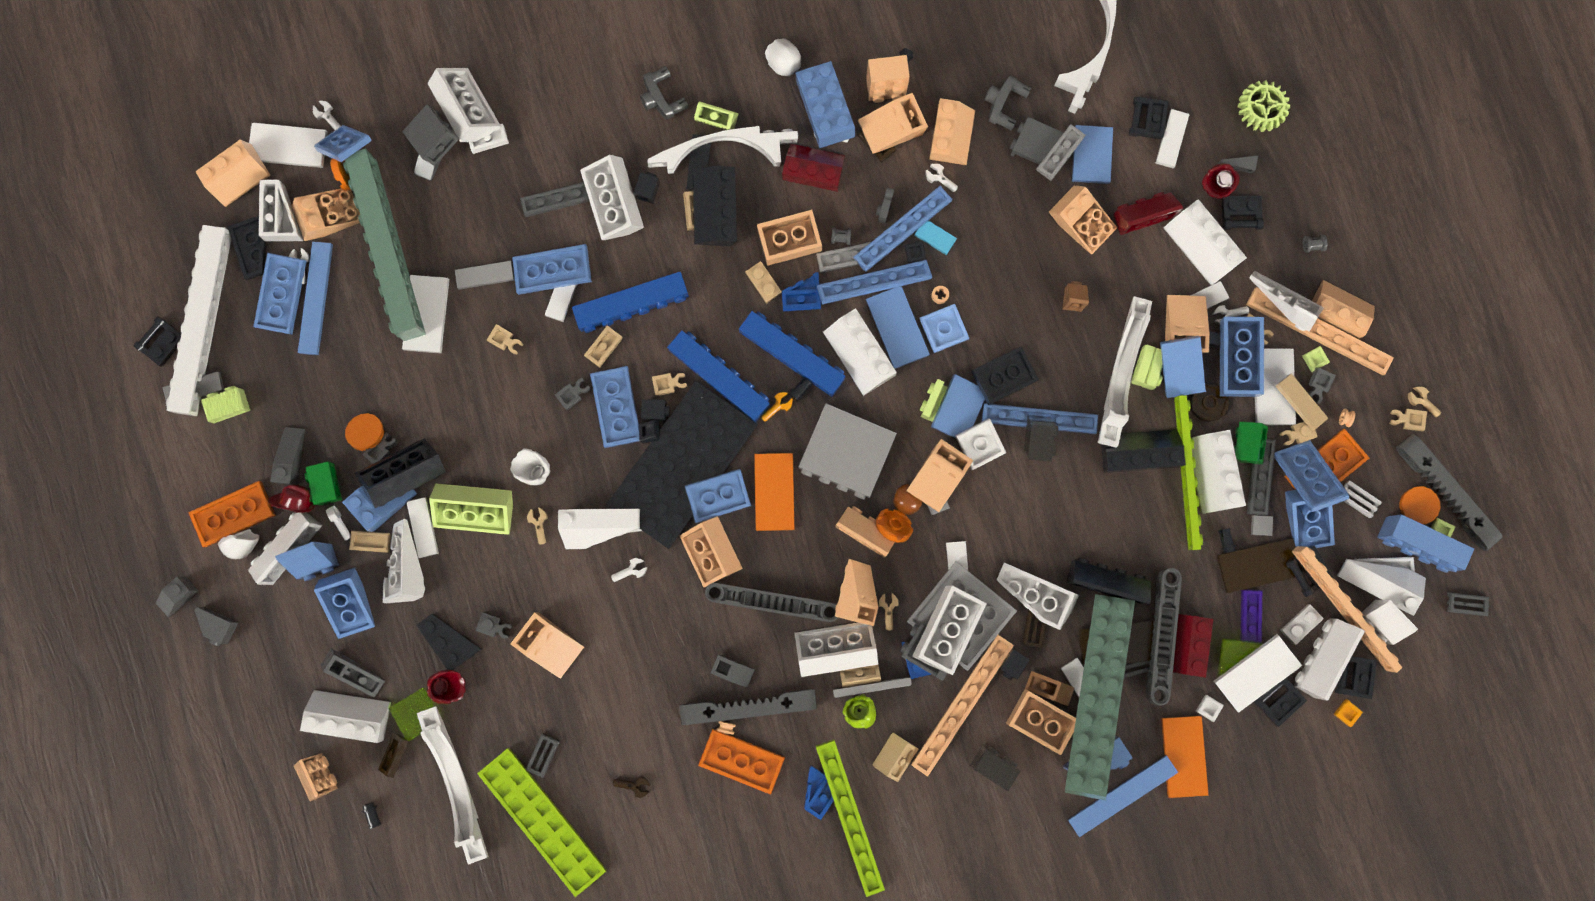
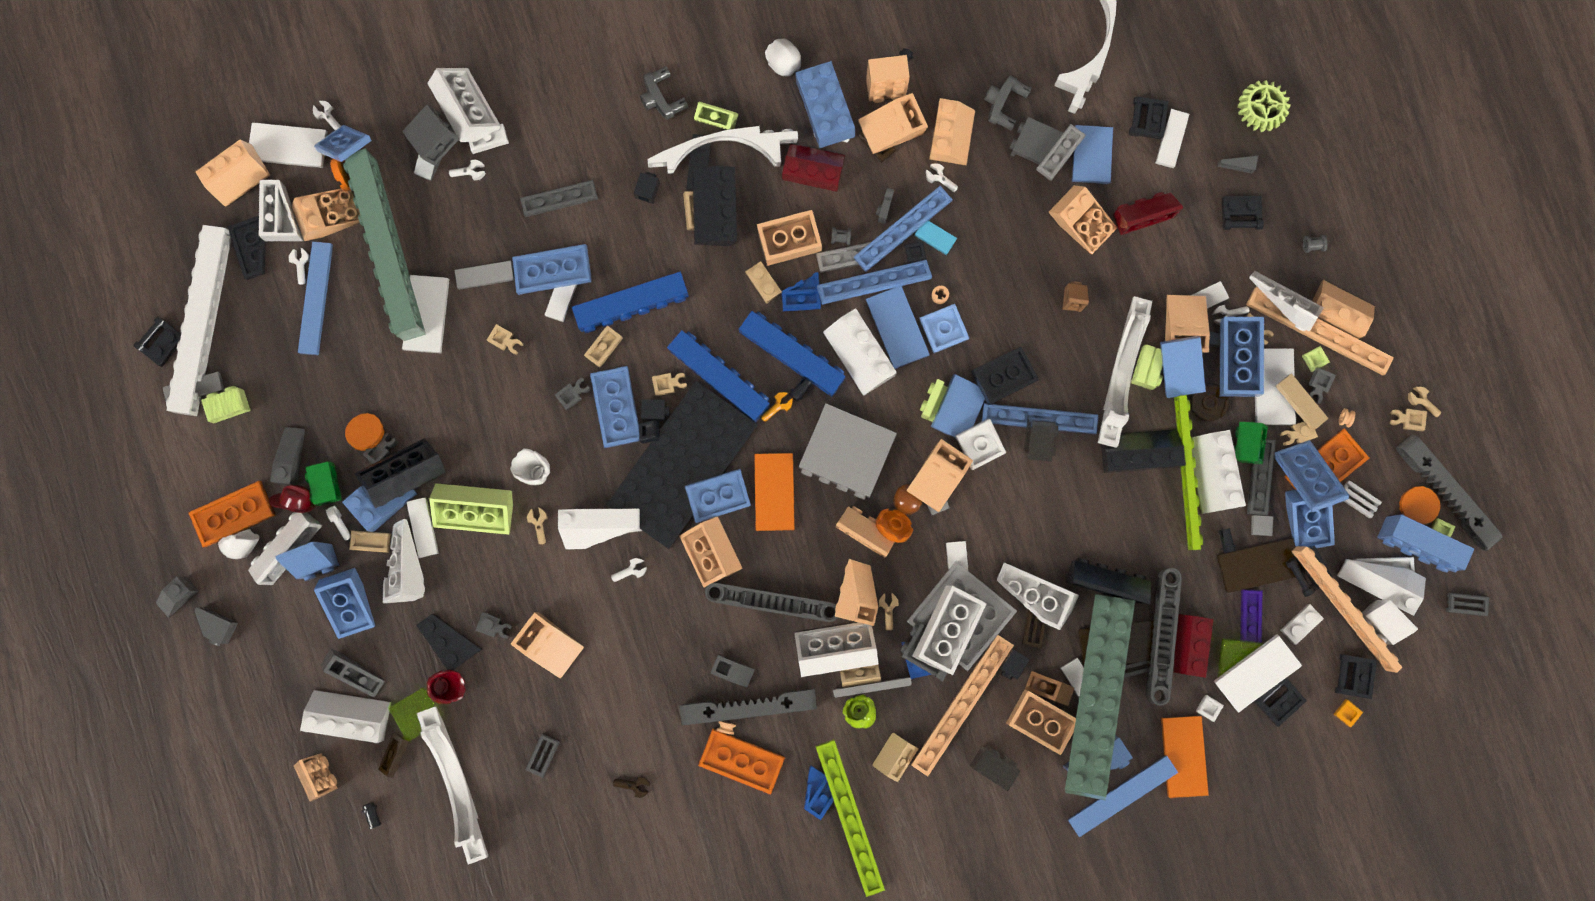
medium blue tile [253,253,306,335] -> none
lime plate [477,748,607,897] -> none
white slope [580,155,644,240] -> none
white slope [1163,199,1247,285] -> none
dark red hair [1202,163,1240,199] -> none
white slope [1294,619,1365,700] -> none
none -> white bar [449,160,486,181]

